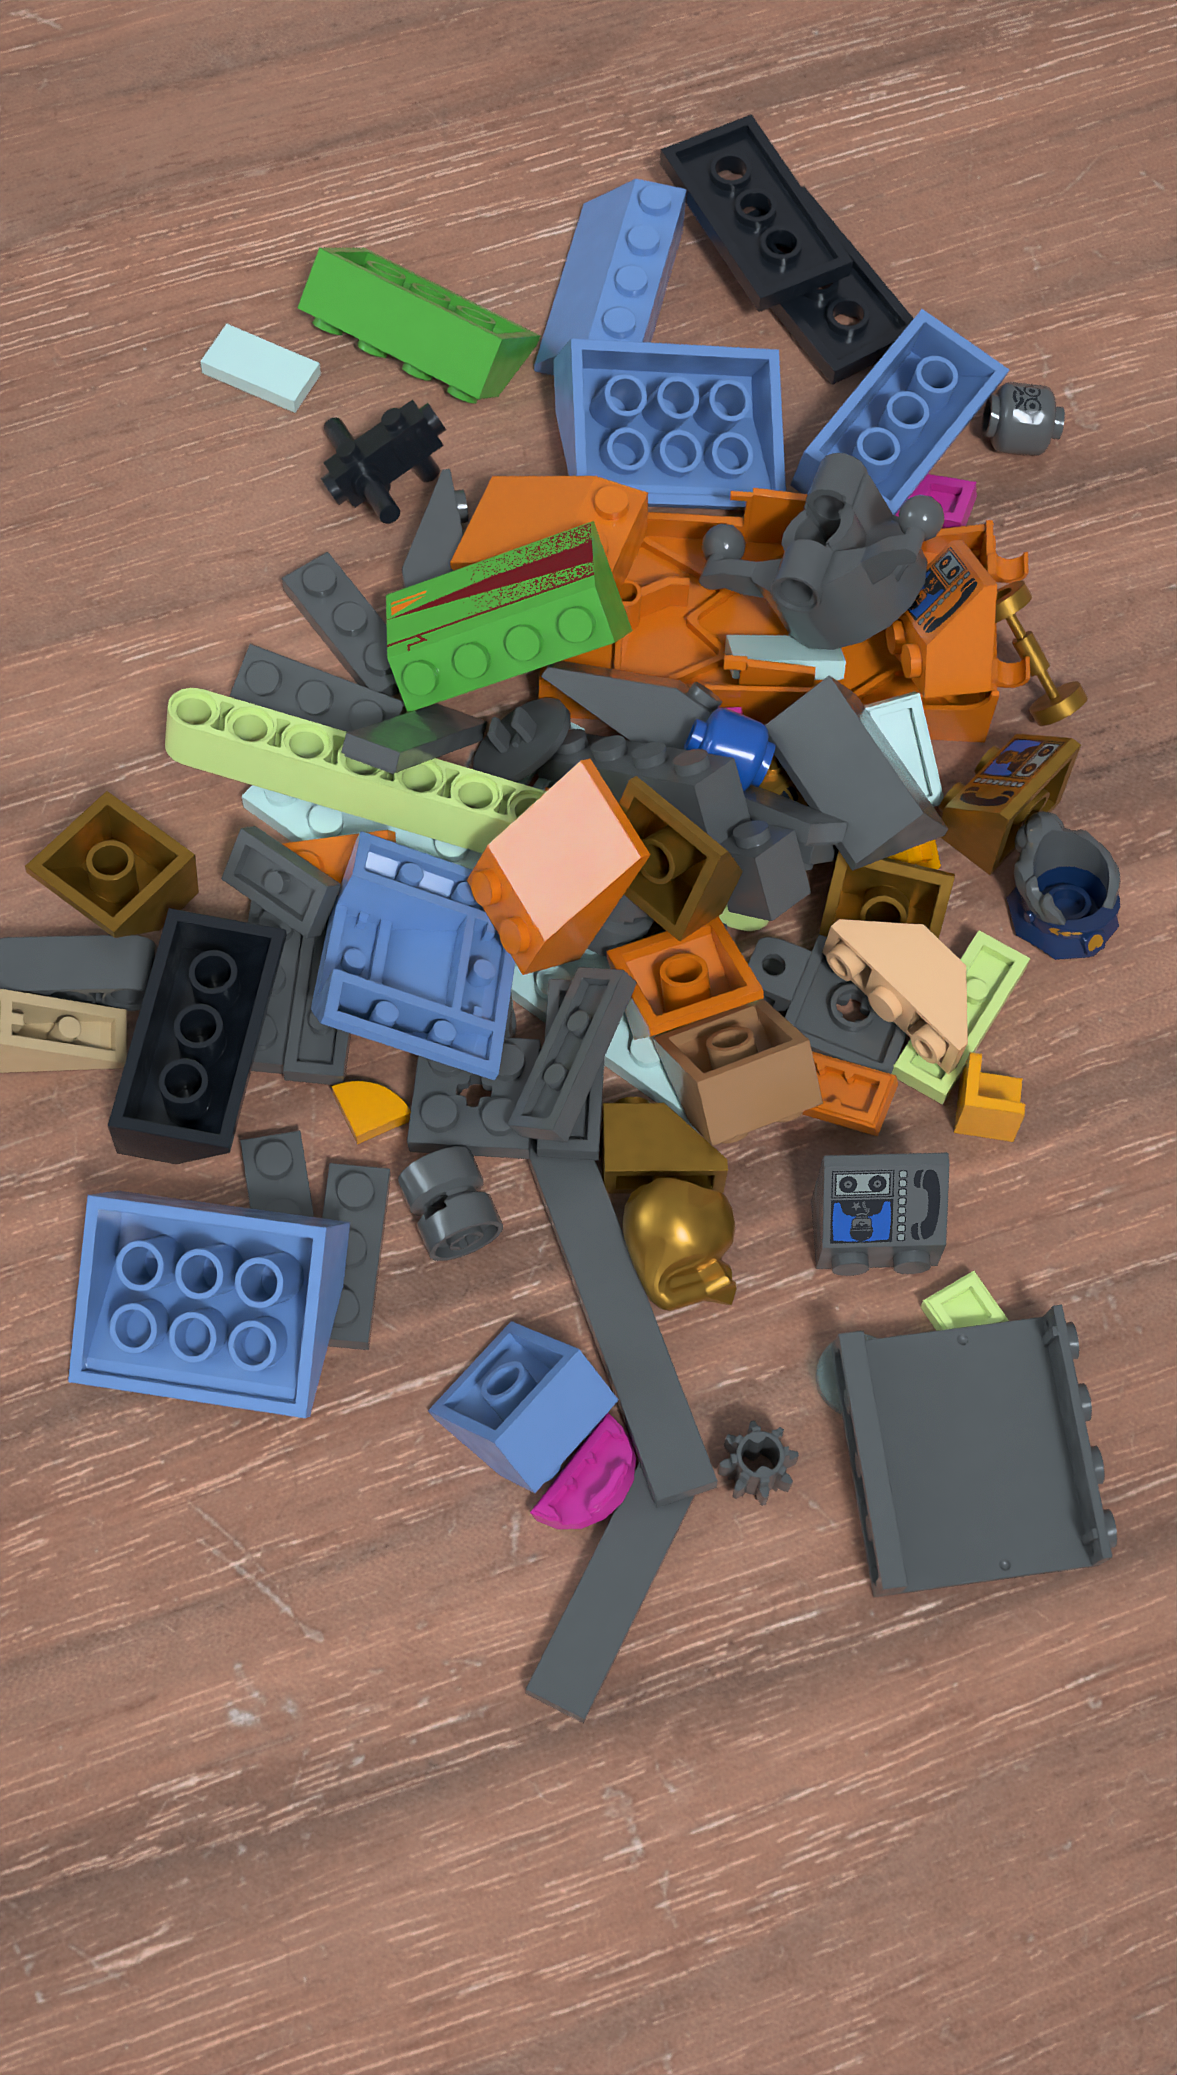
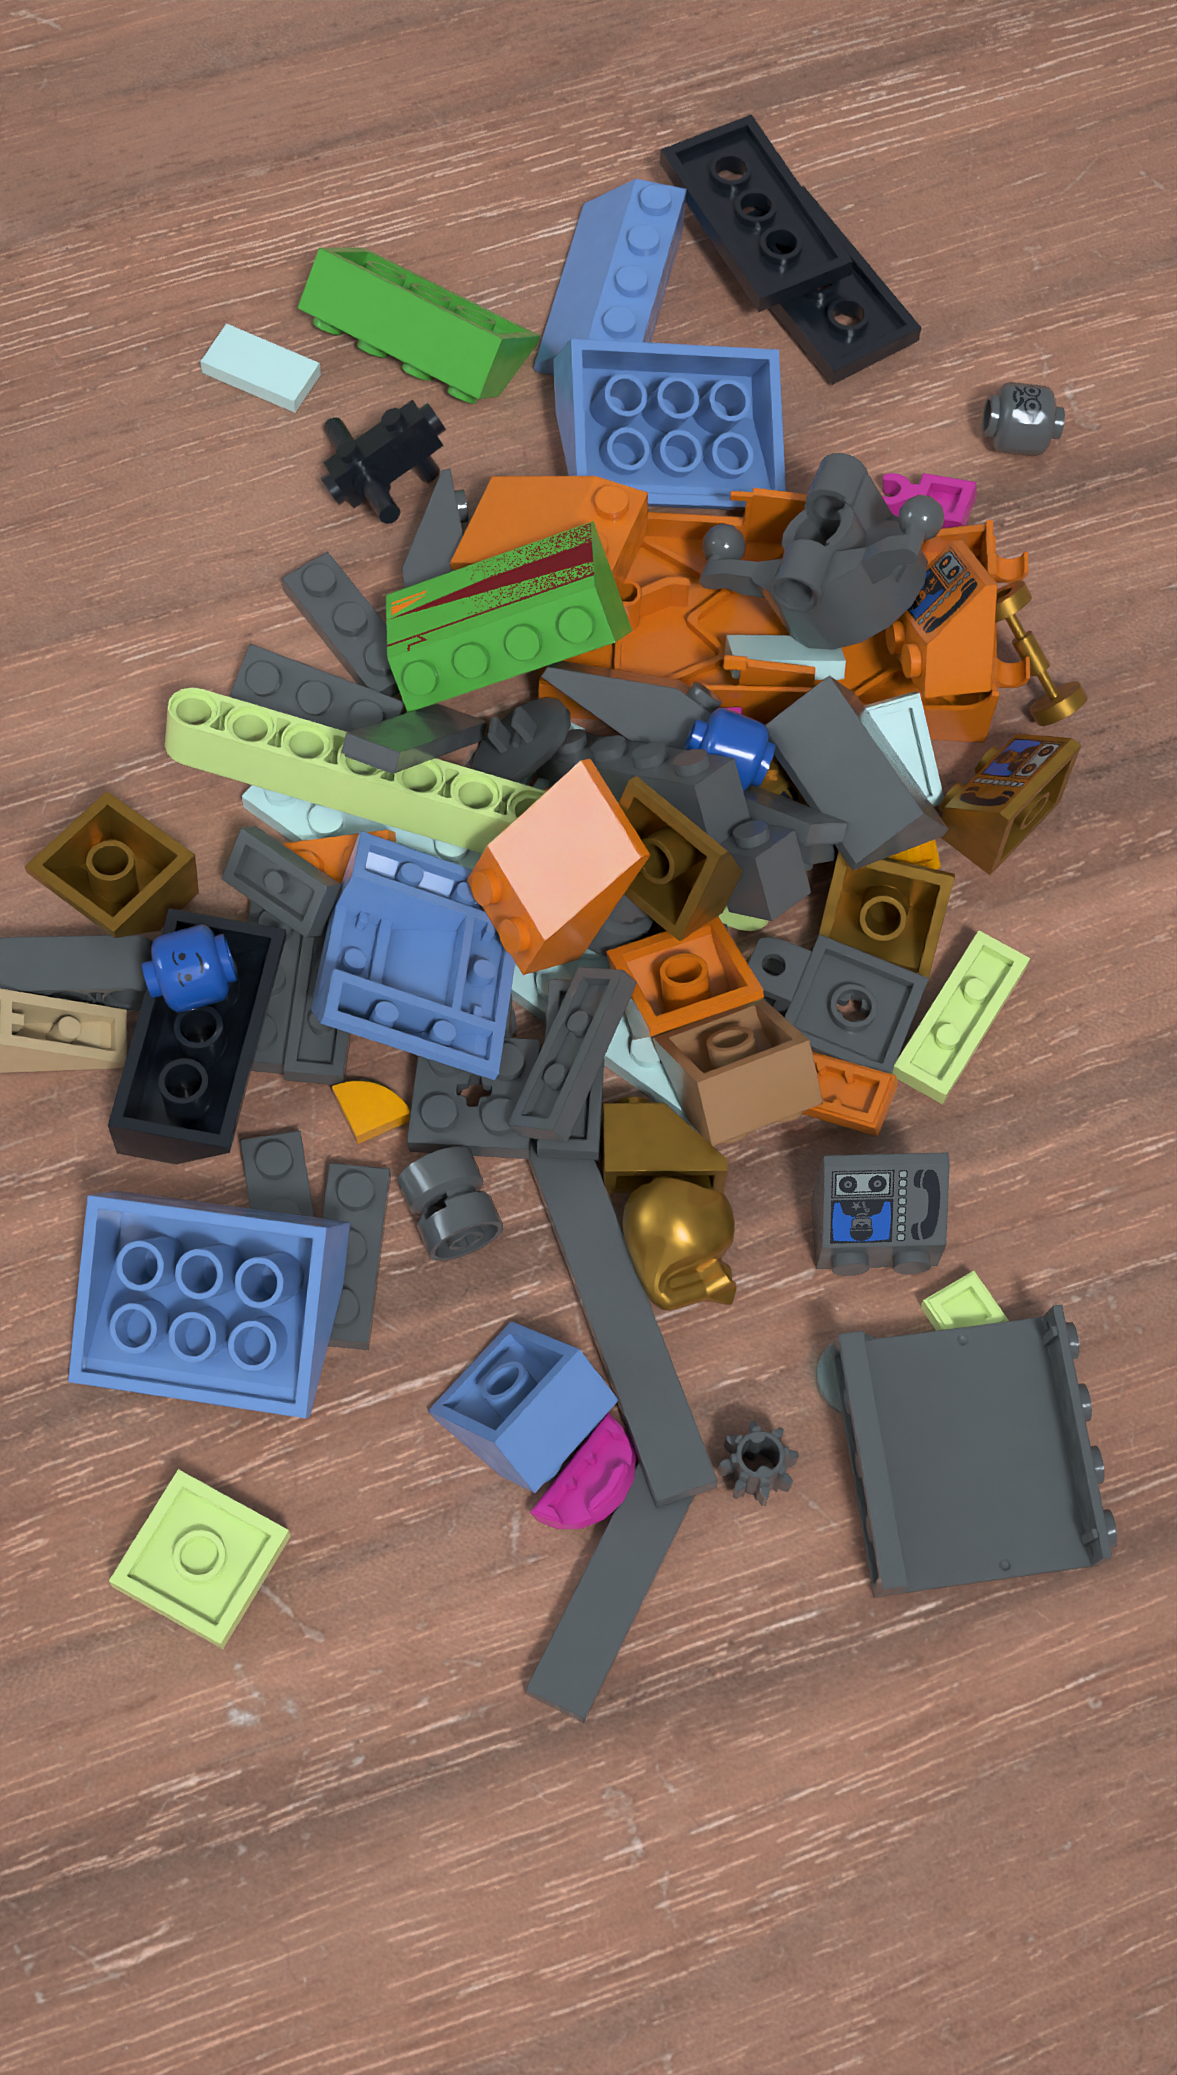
medium blue slope [790,309,1009,515] -> none
light nougat slope [822,919,968,1074] -> none
light orange panel [954,1052,1026,1142] -> none
piece [1007,811,1121,960] -> none
none -> yellowish green plate [109,1469,291,1649]
none -> blue head [142,924,237,1013]

